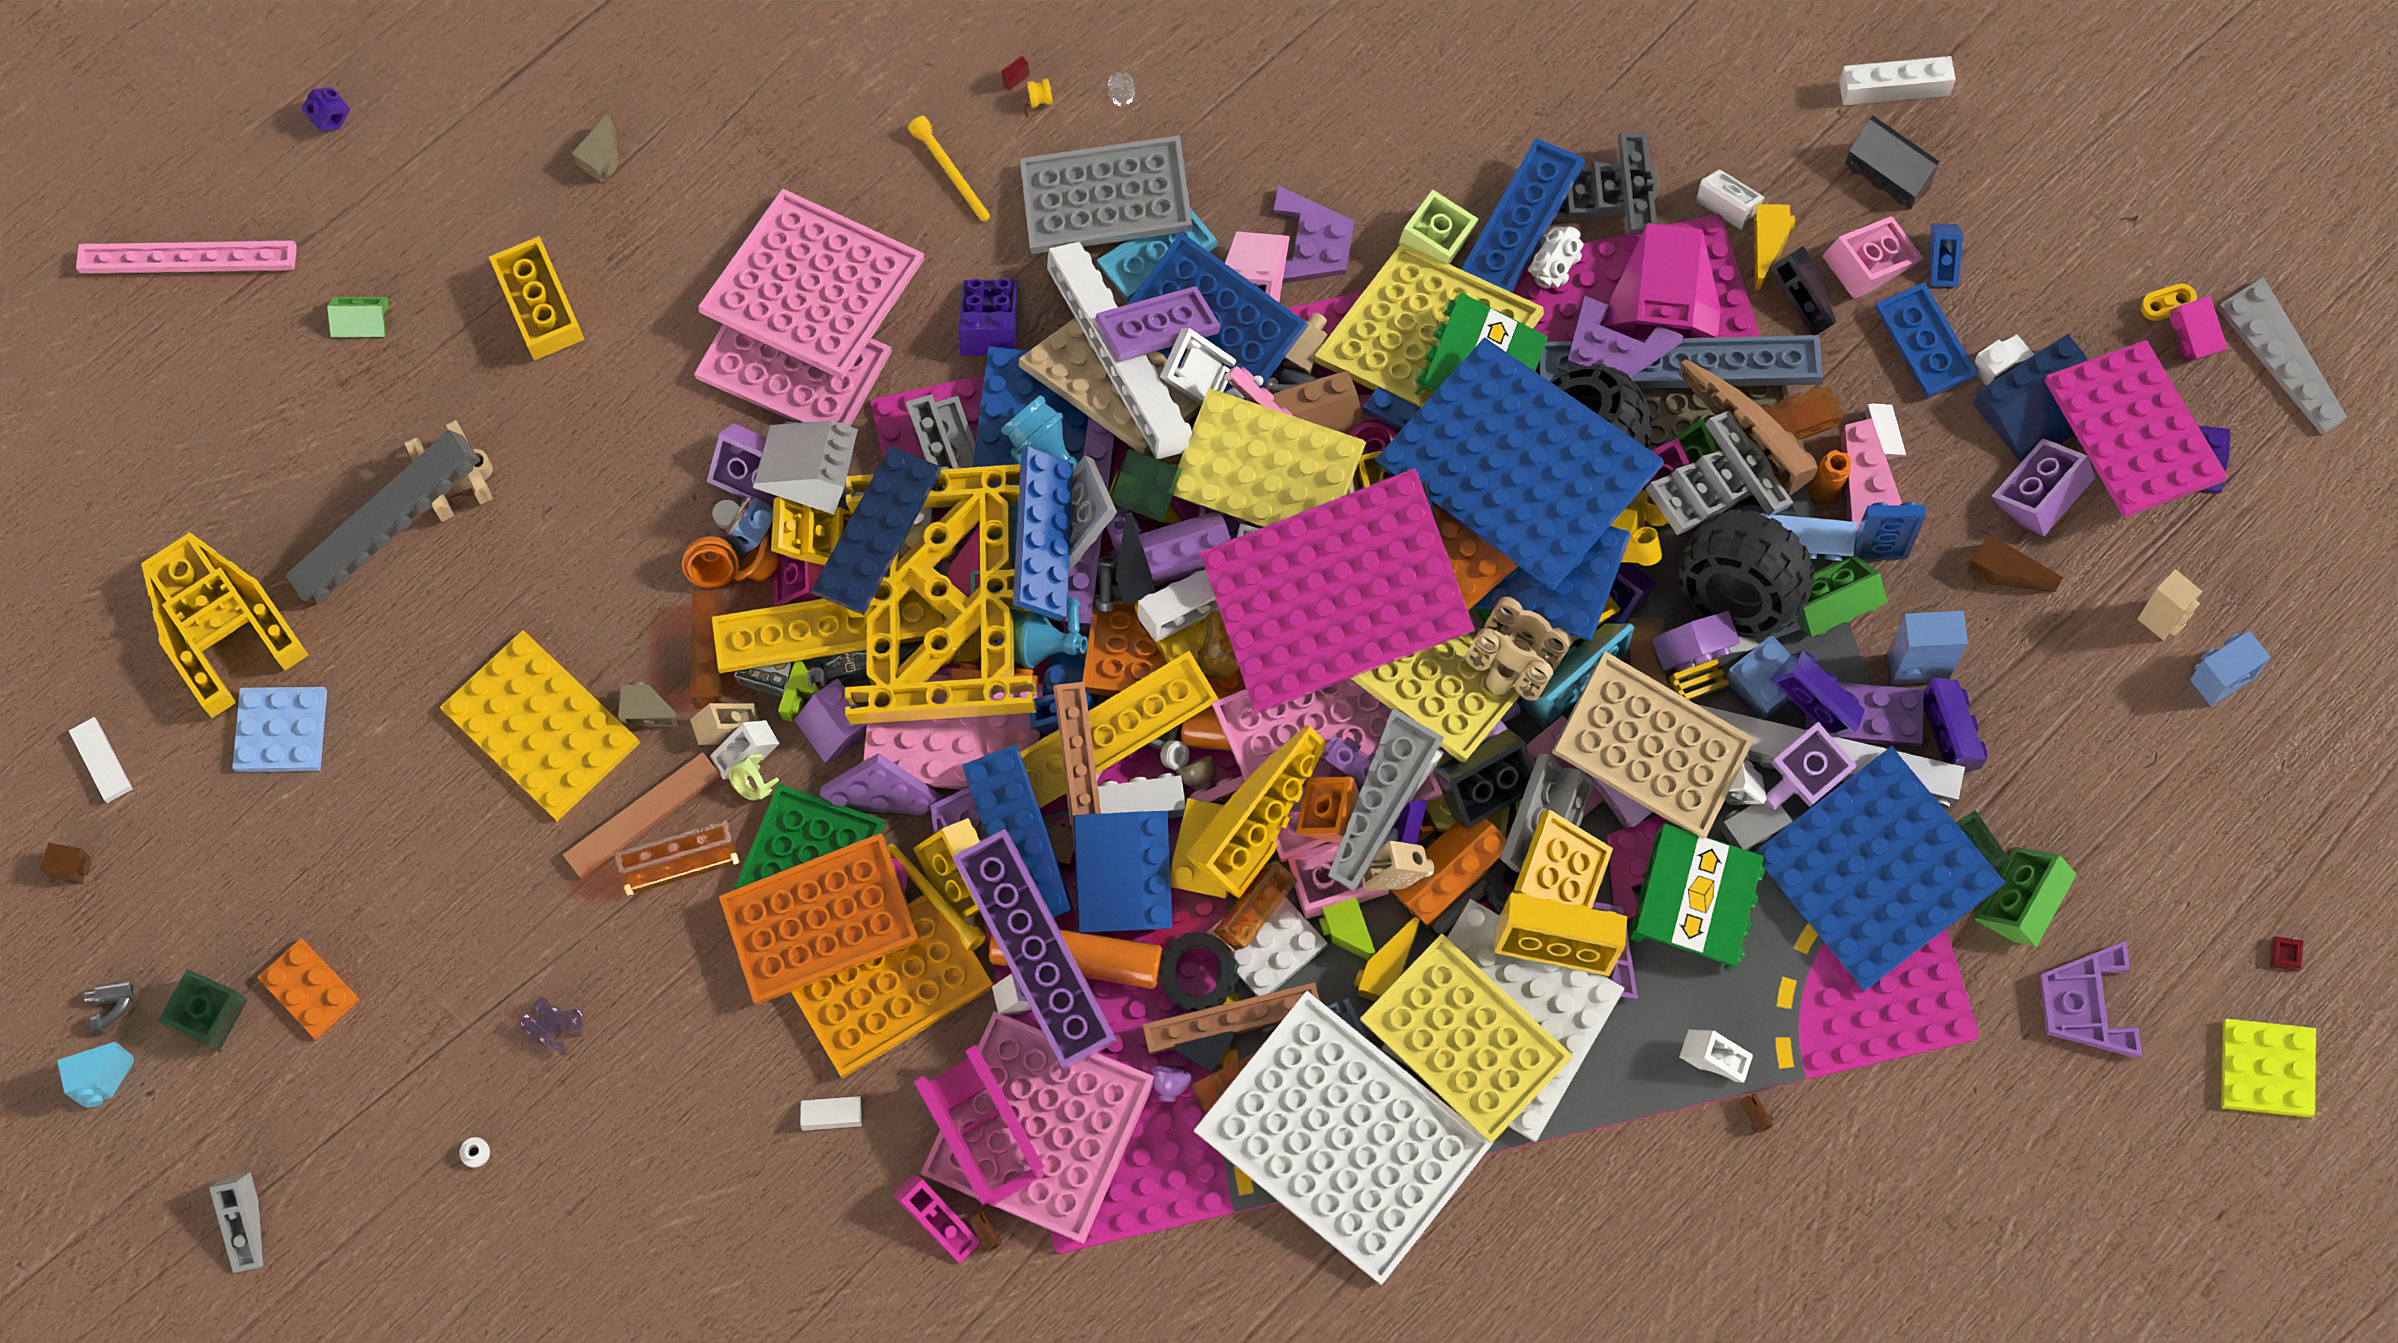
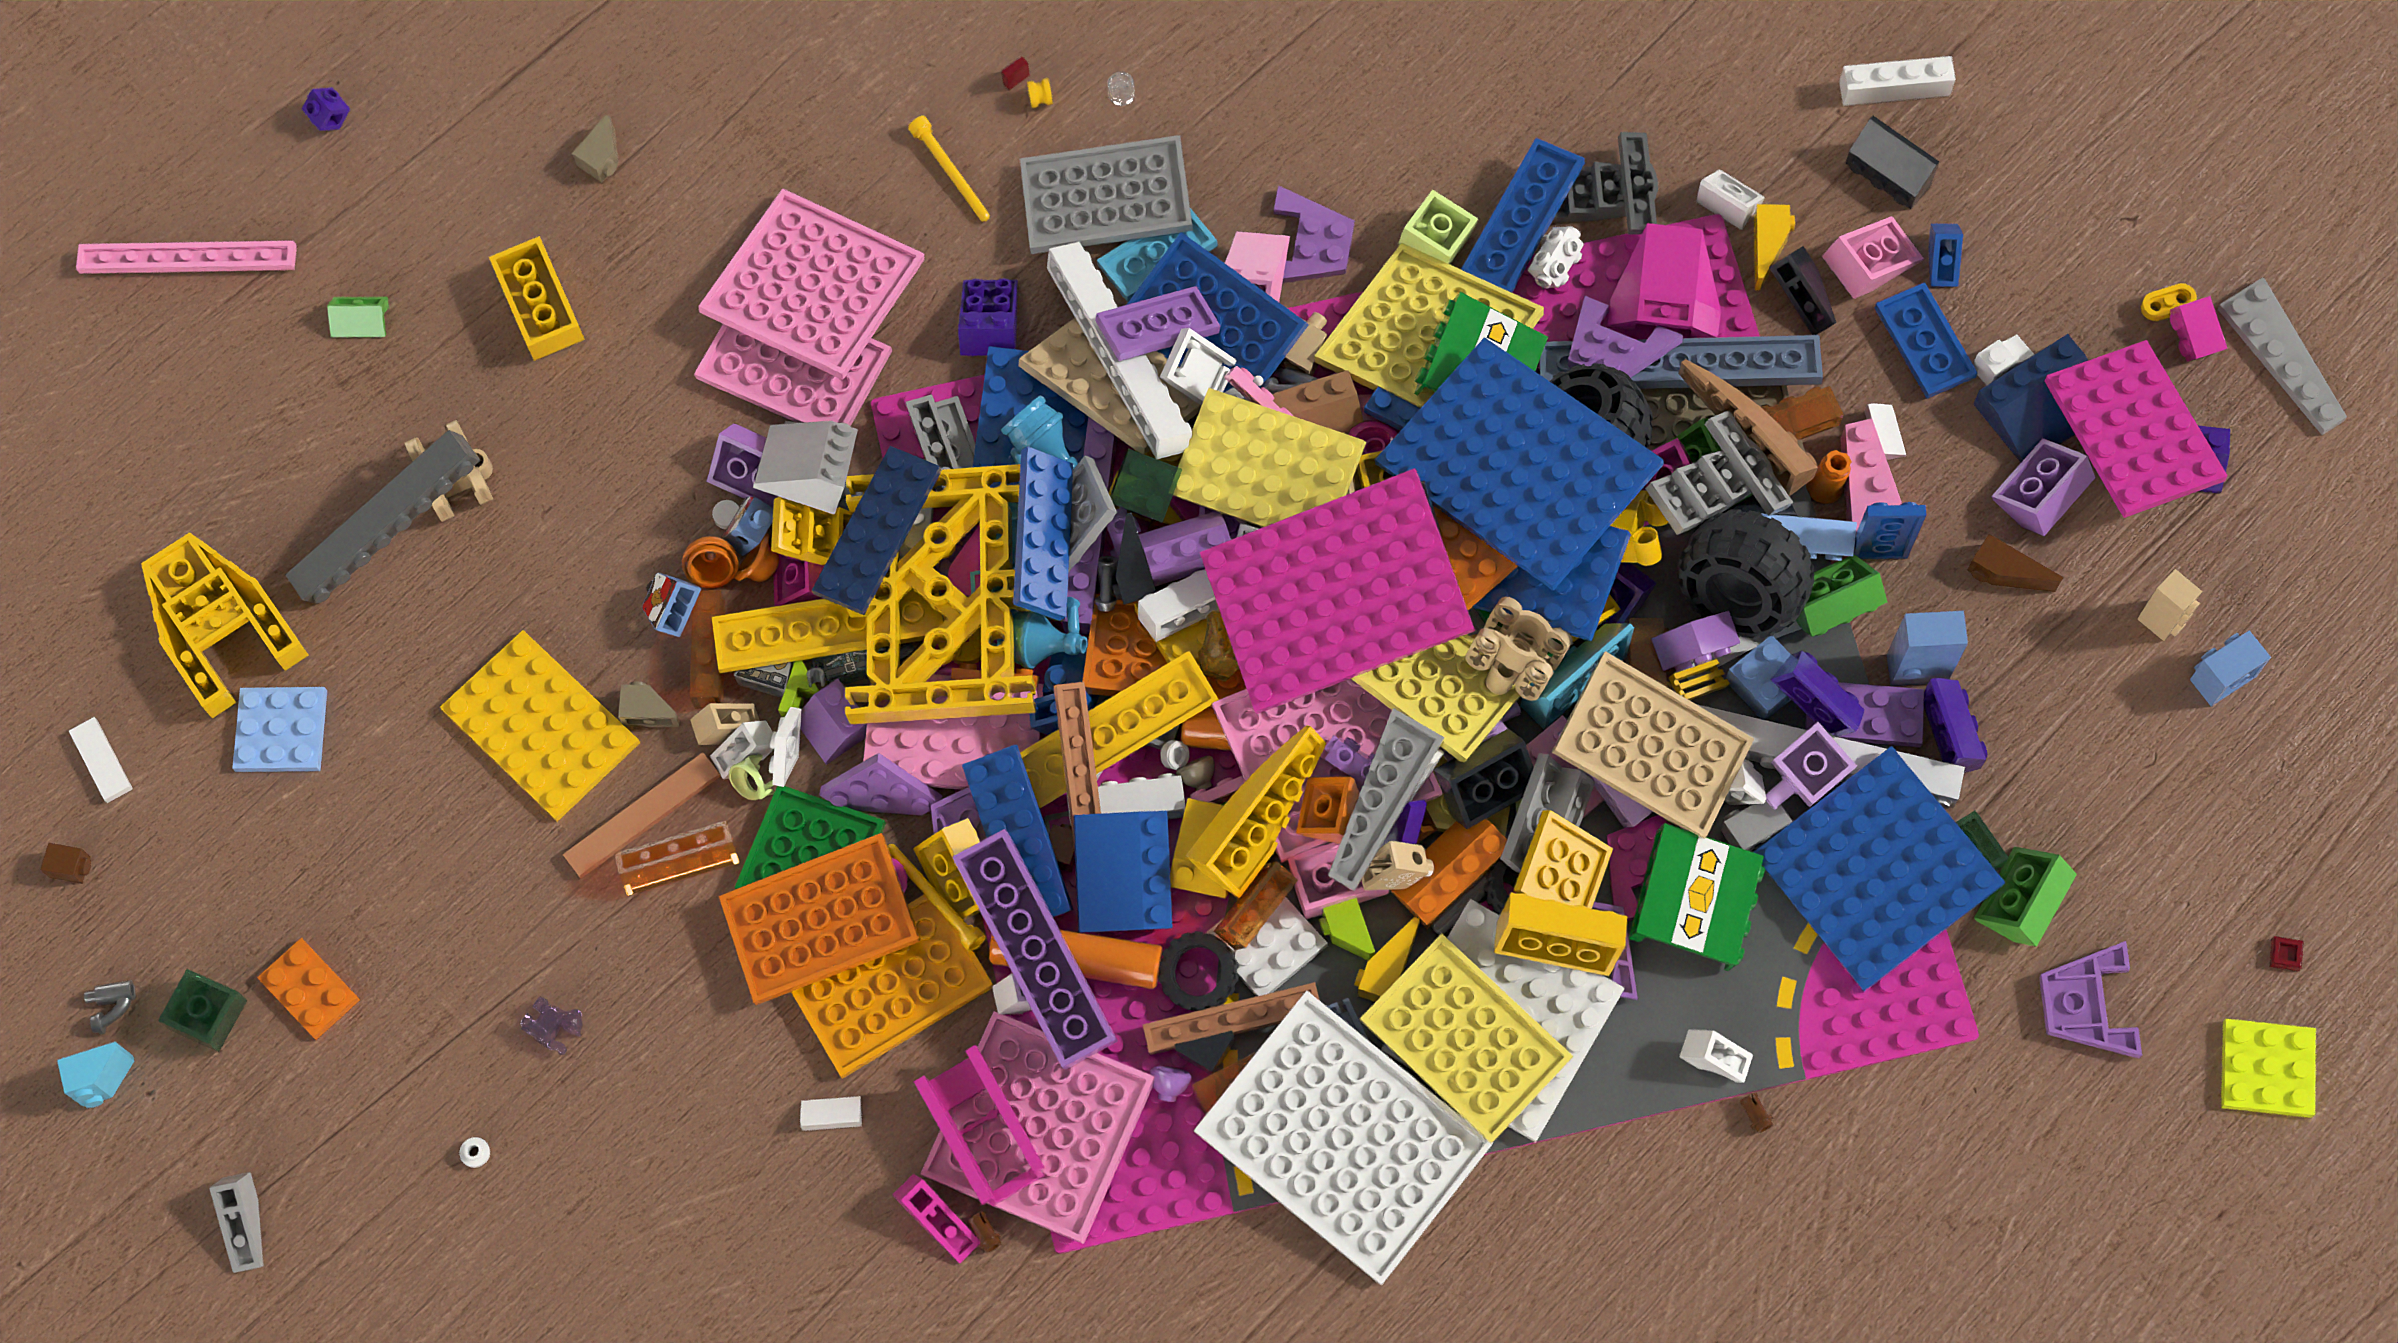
none -> torso [642,573,701,637]
none -> white plate [769,707,801,787]

